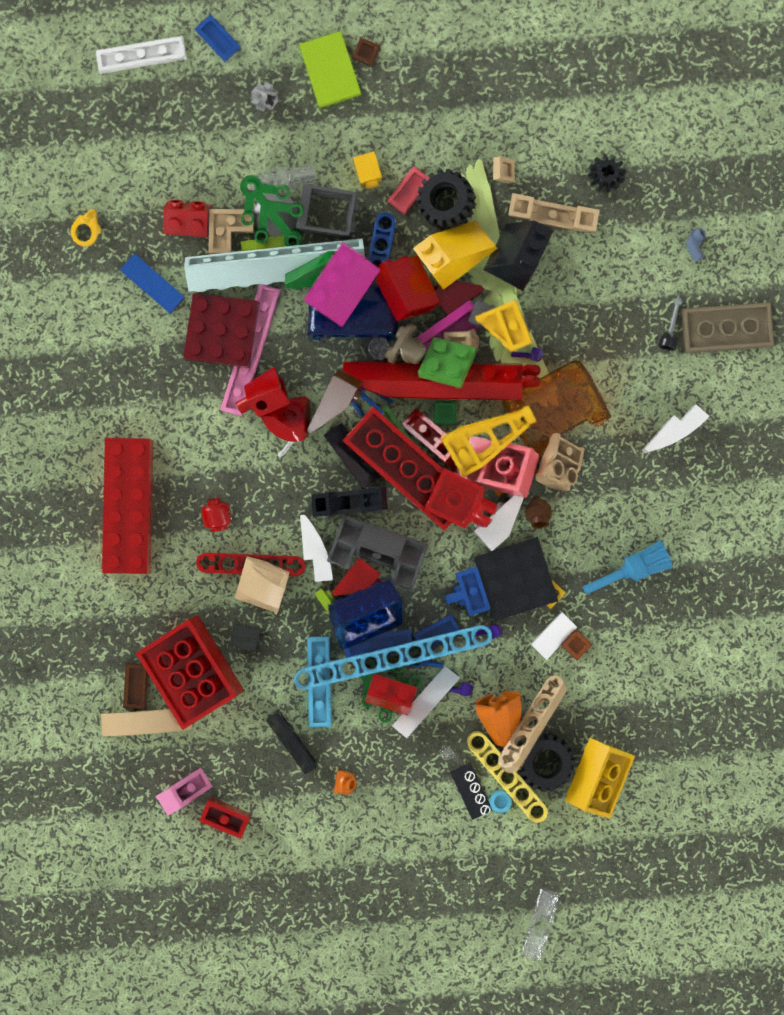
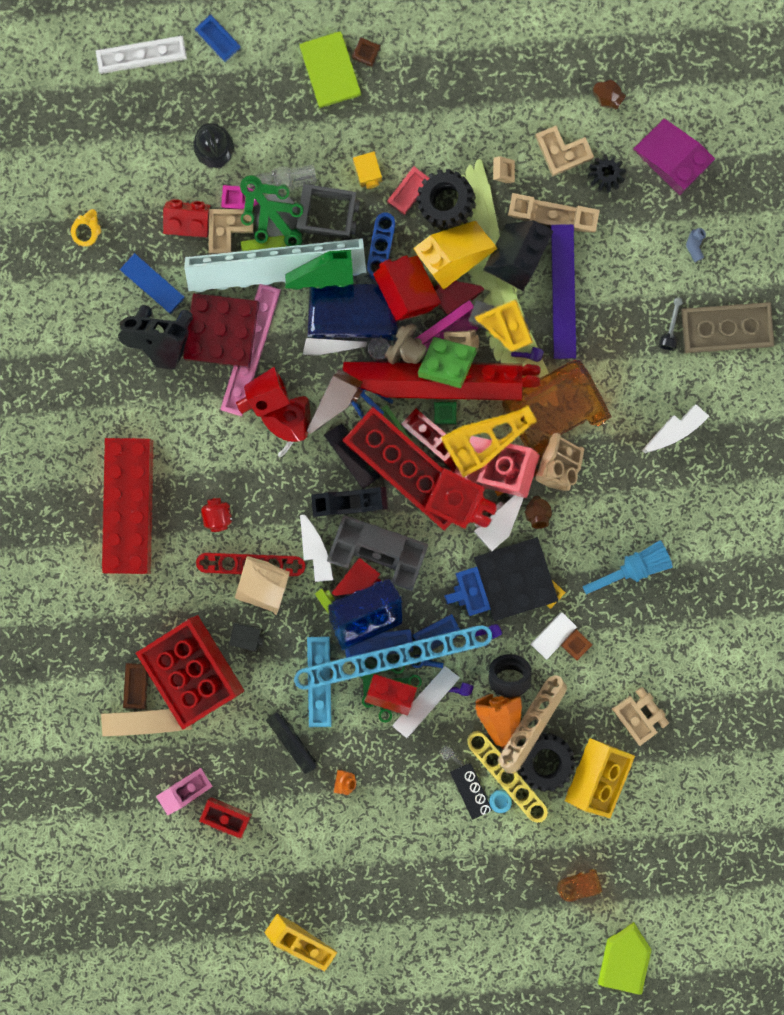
light grey gear [251,82,278,111] -> none
dark pink slope [304,242,380,327] -> none
clear piece [521,888,559,961] -> none
none -> black piece [118,305,193,370]
none -> black piece [193,123,234,168]
none -> dark pink plate [221,185,259,209]
none -> yellow slope [264,914,337,971]
none -> white sticker [303,338,367,356]
none -> black tyre [489,654,532,698]
none -> tan plate [535,126,594,176]
none -> dark purple tile [551,224,576,359]
none -> clear orange piece [557,869,603,902]
none -> reddish brown rock [593,79,626,110]
none -> lime tile [598,922,651,994]
none -> tan plate [612,686,669,746]
none -> magenta slope [633,118,715,196]

